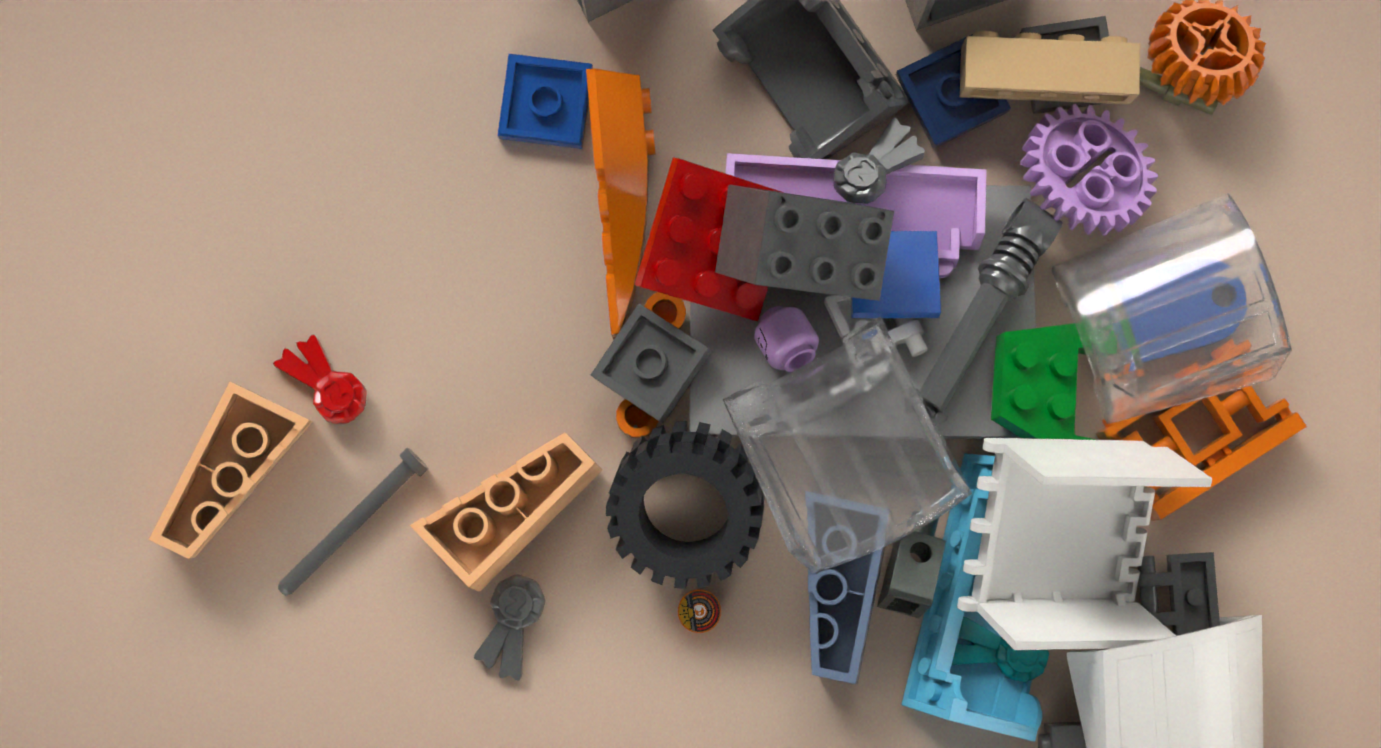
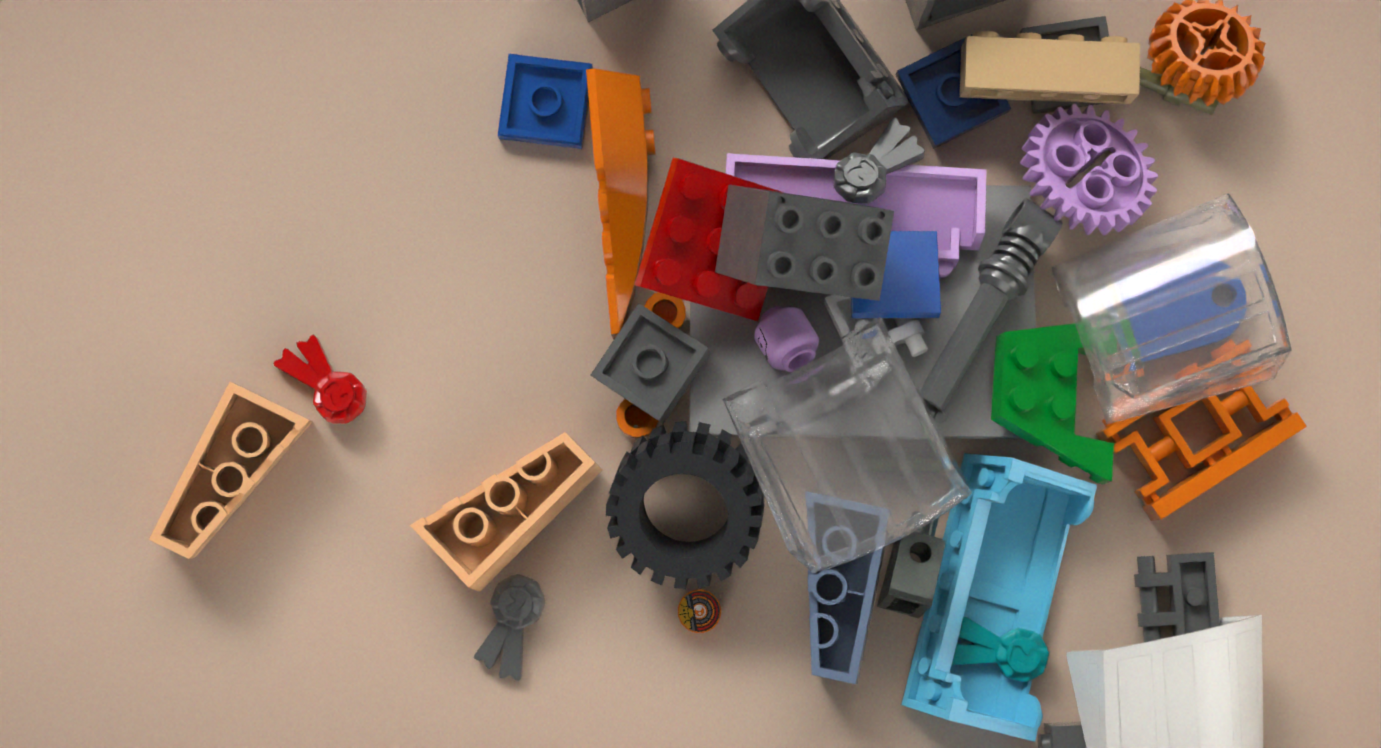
dark grey bar [278,448,428,596] -> none
white windscreen [957,438,1212,650] -> none

